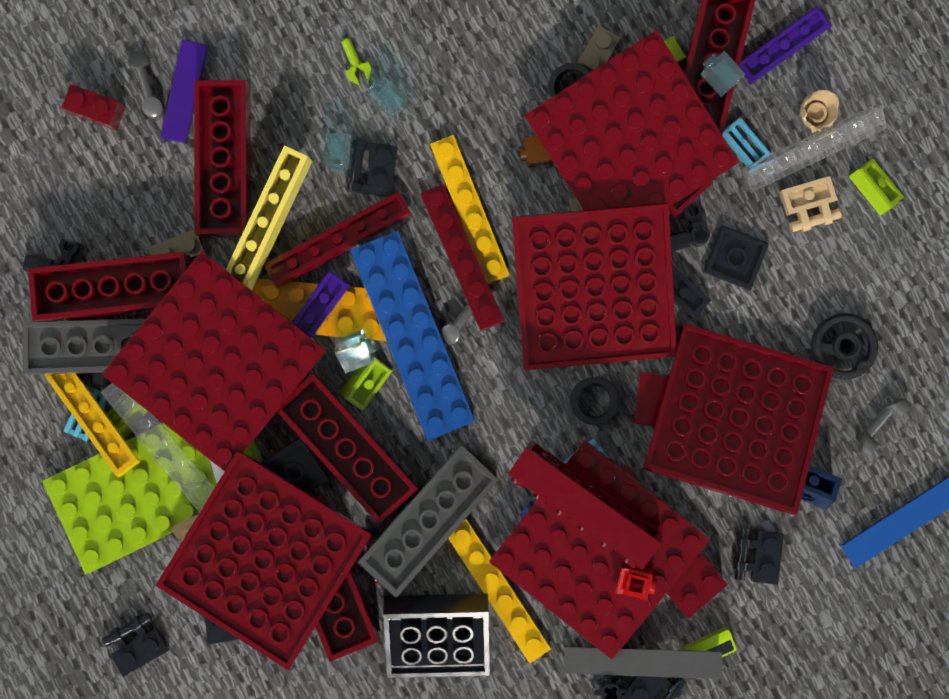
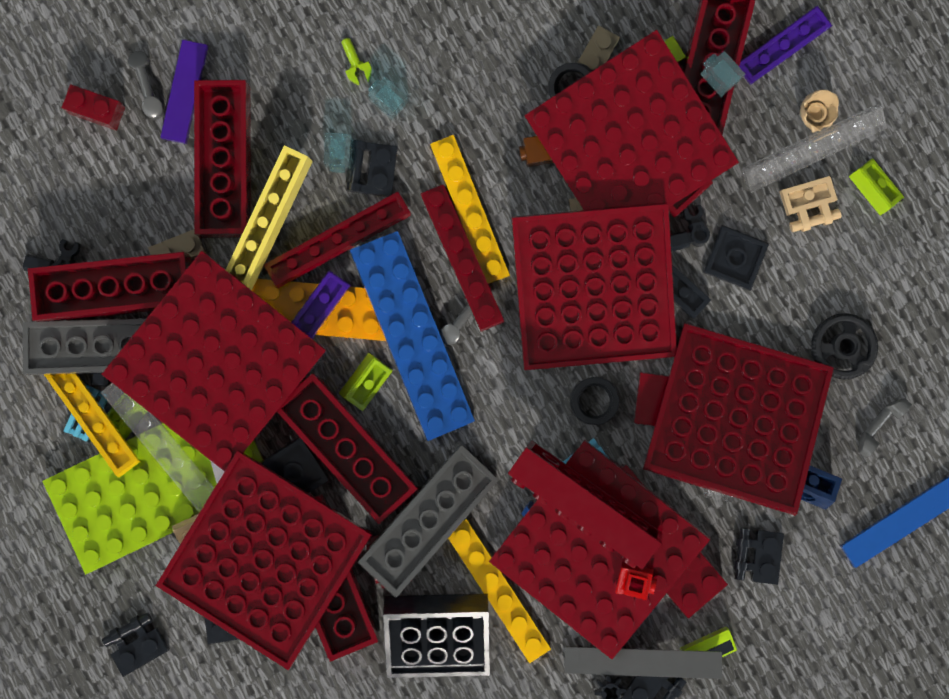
clear light blue brick [335,330,376,373] -> none
medium azure tile [722,116,772,172] -> none

